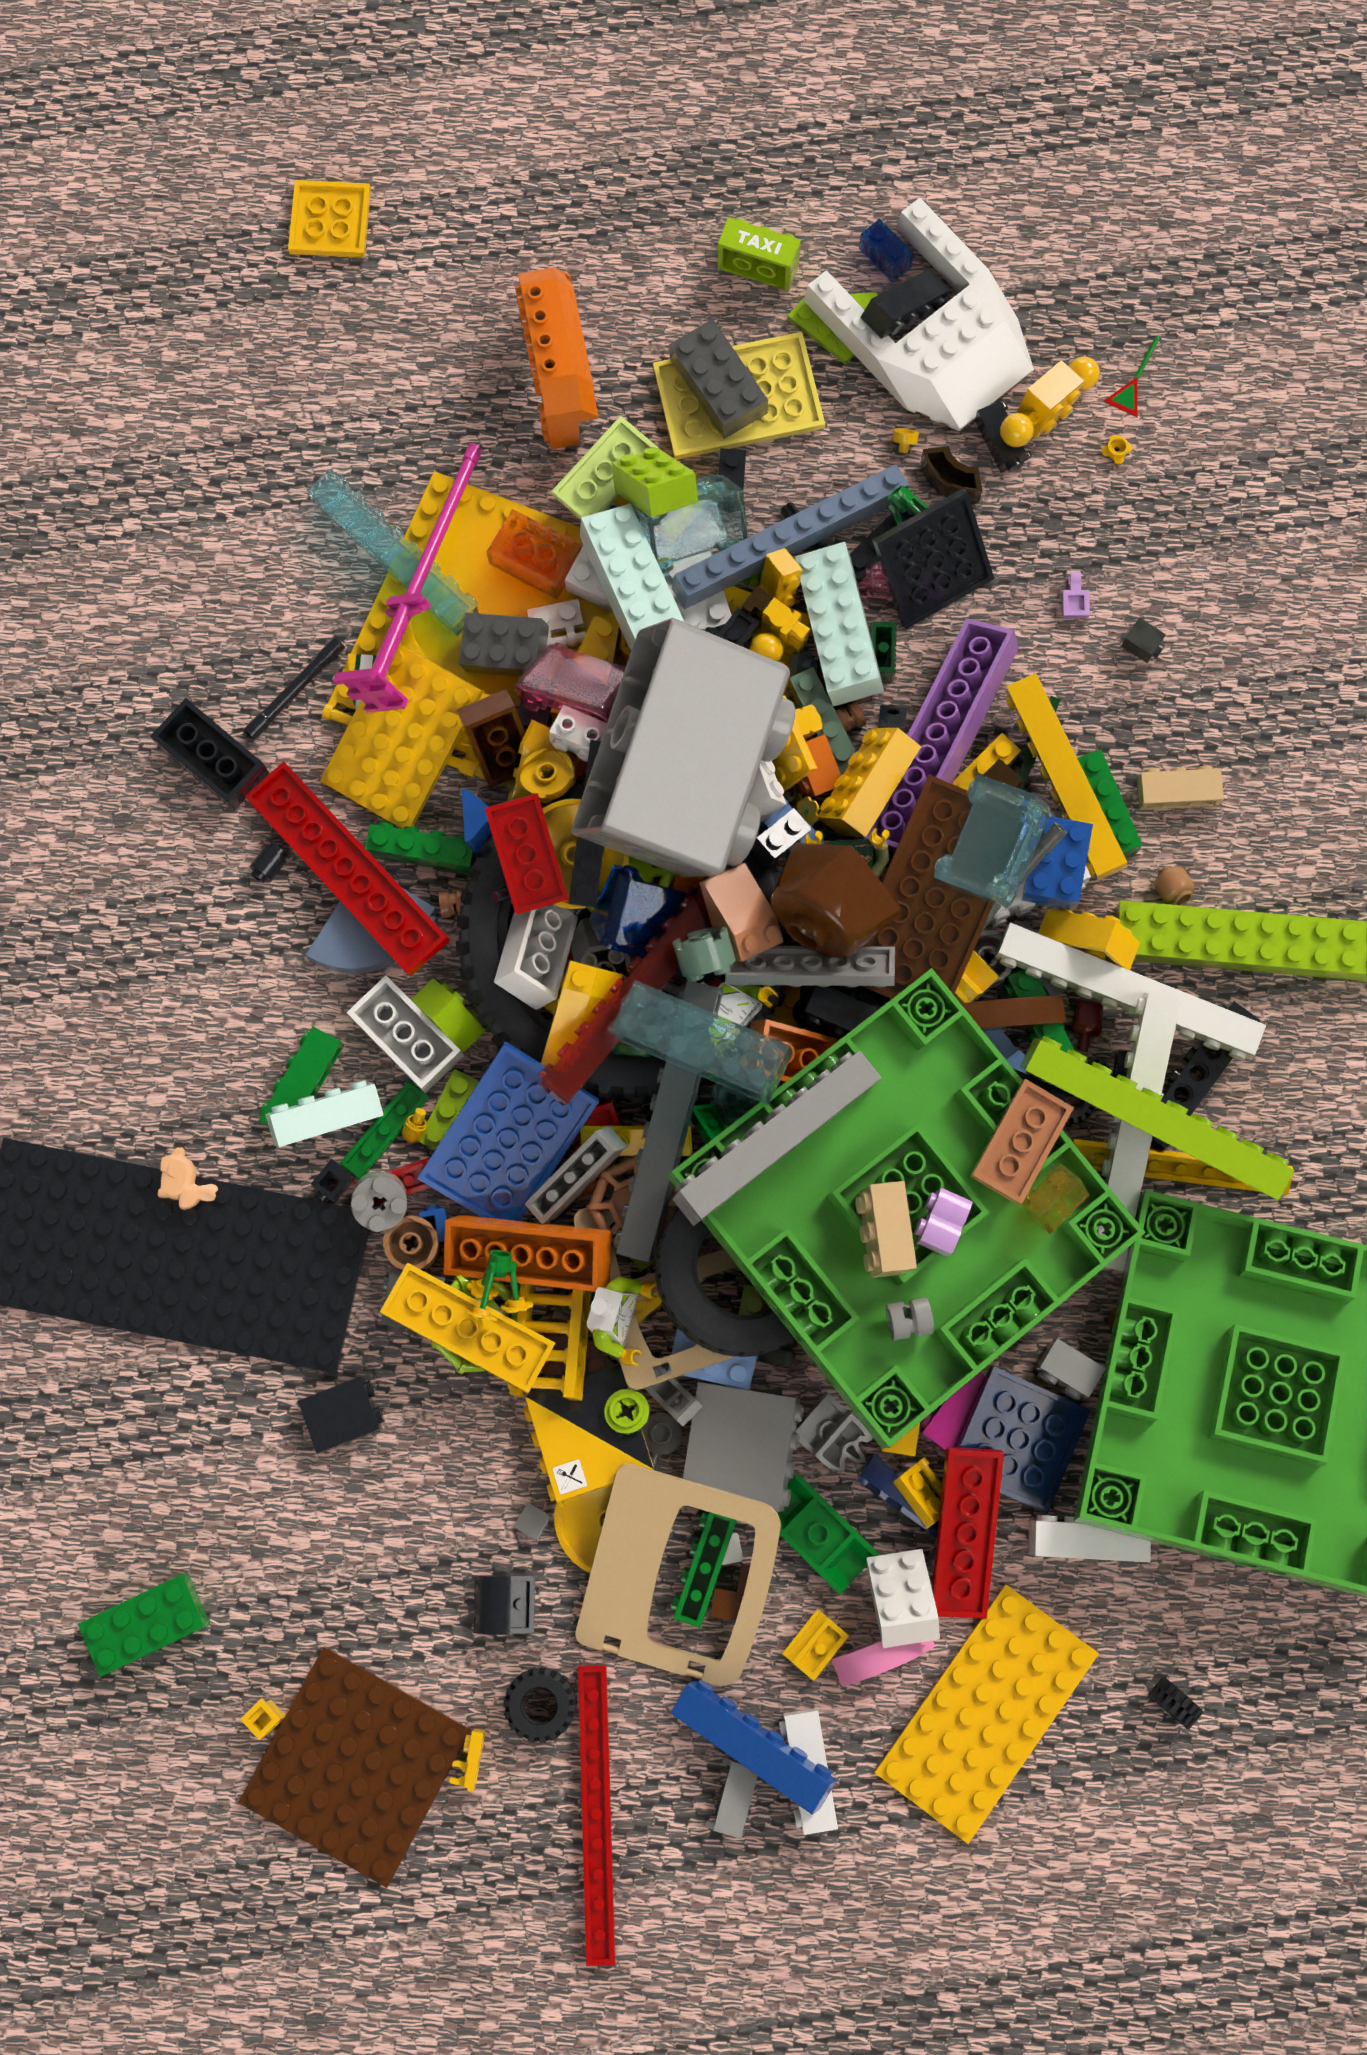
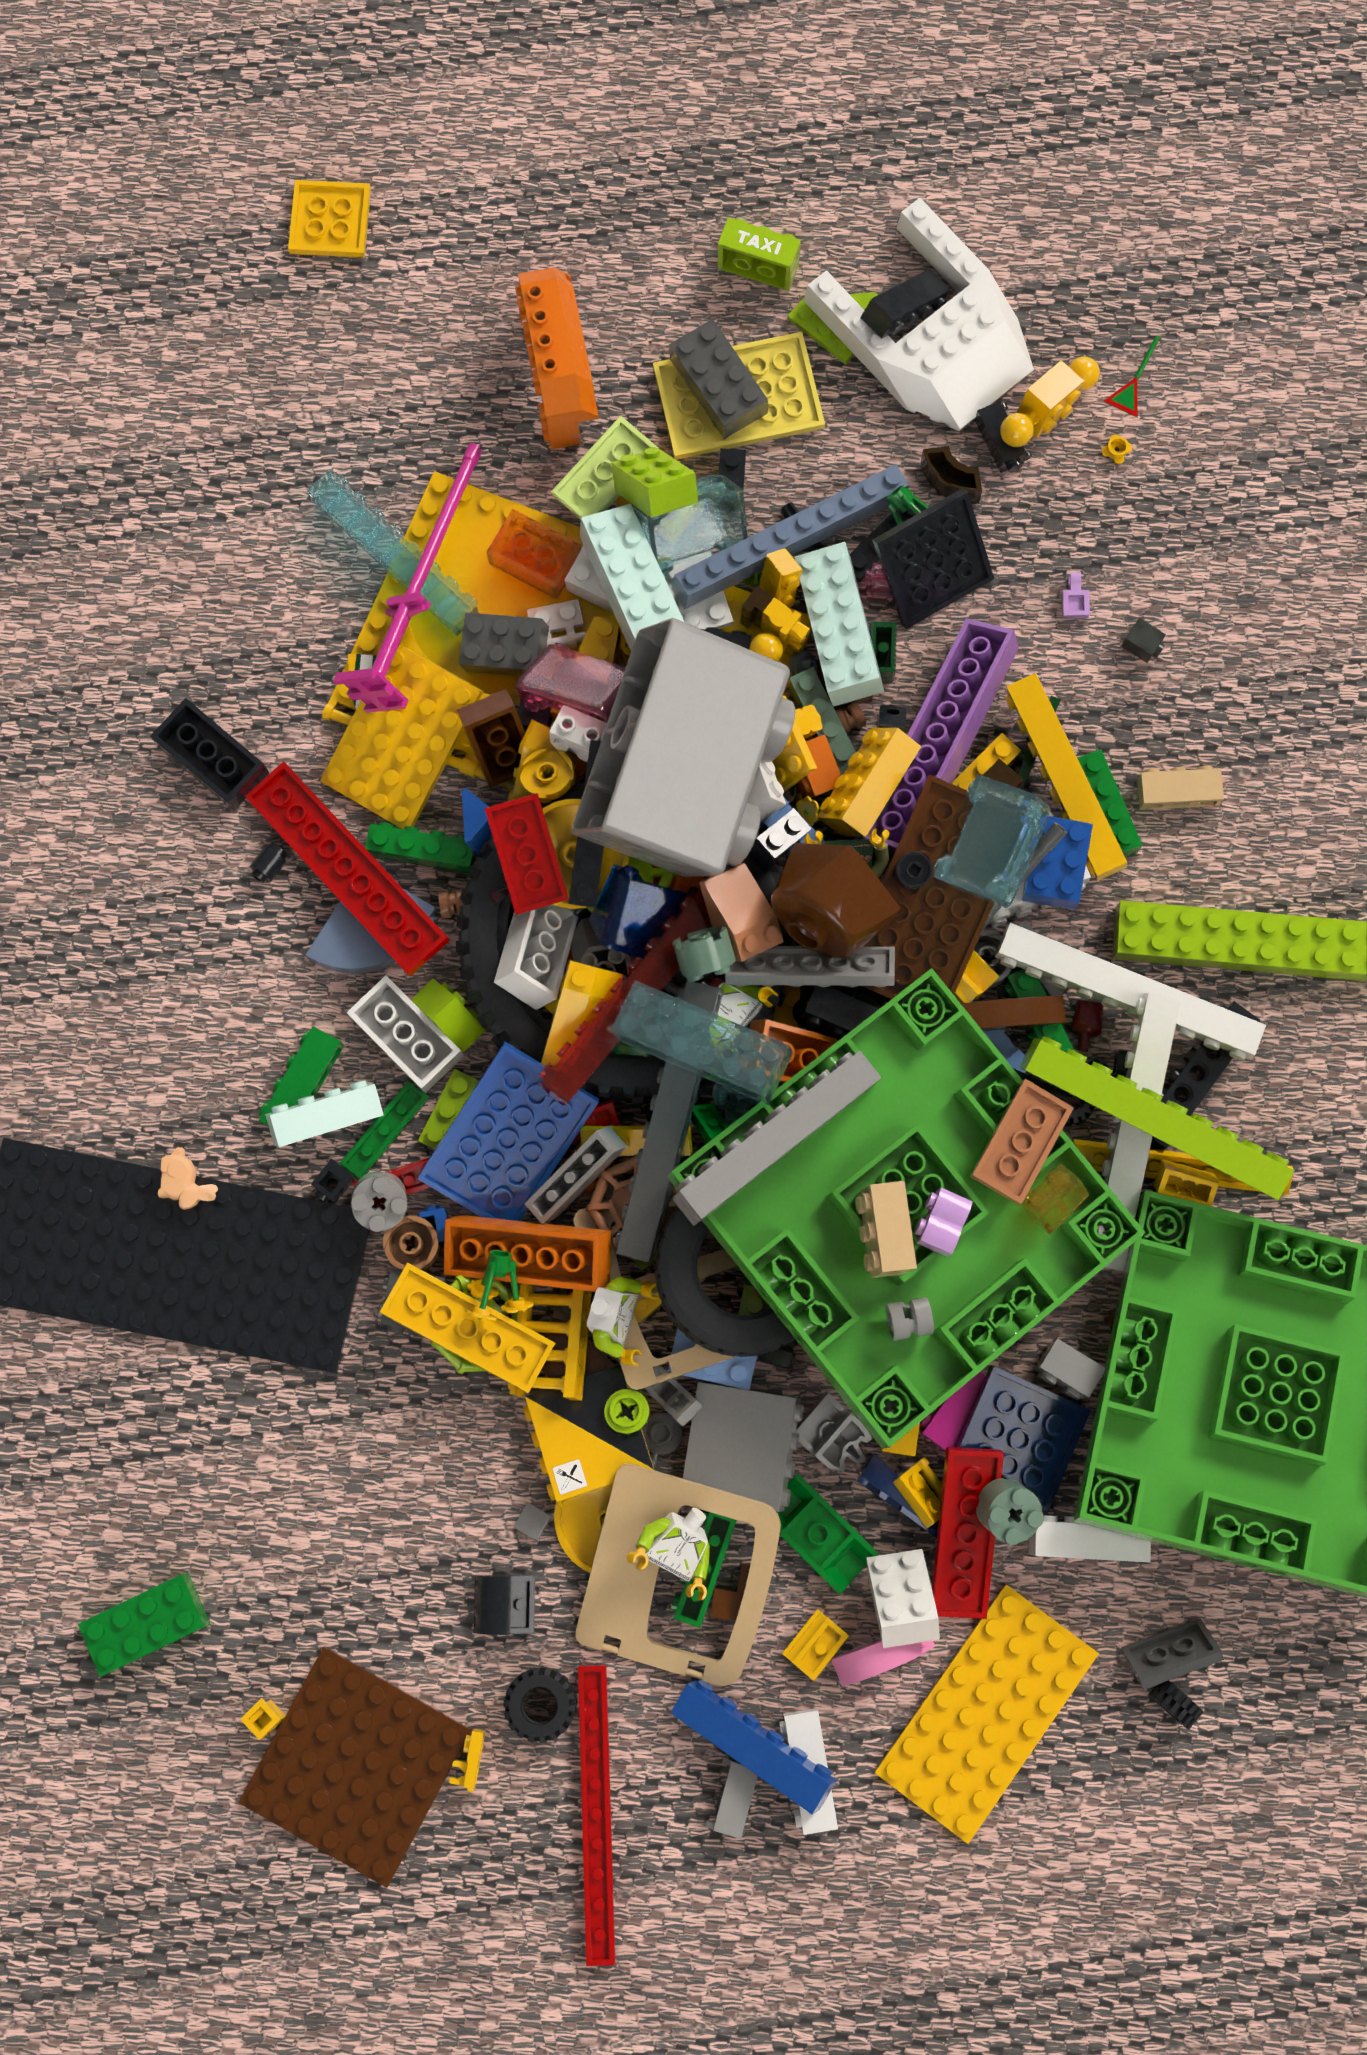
black piece [243,637,345,741] -> none
black brick [298,1376,385,1454] -> none
yellow cylinder [402,1108,427,1143] -> none
black plate [717,608,759,647] -> none
white slope [722,1532,743,1565] -> none
clear blue brick [859,219,914,283] -> none
yellow tile [892,428,919,453] -> none
yellow brick [1038,908,1140,970] -> none
medium nougat head [1154,866,1195,905] -> none
none -> torso [626,1508,710,1600]
none -> black wheel [894,852,933,890]
none -> sand green brick [976,1478,1044,1545]
none -> dark grey plate [1121,1618,1224,1690]
none -> yellow brick [1153,1159,1219,1206]

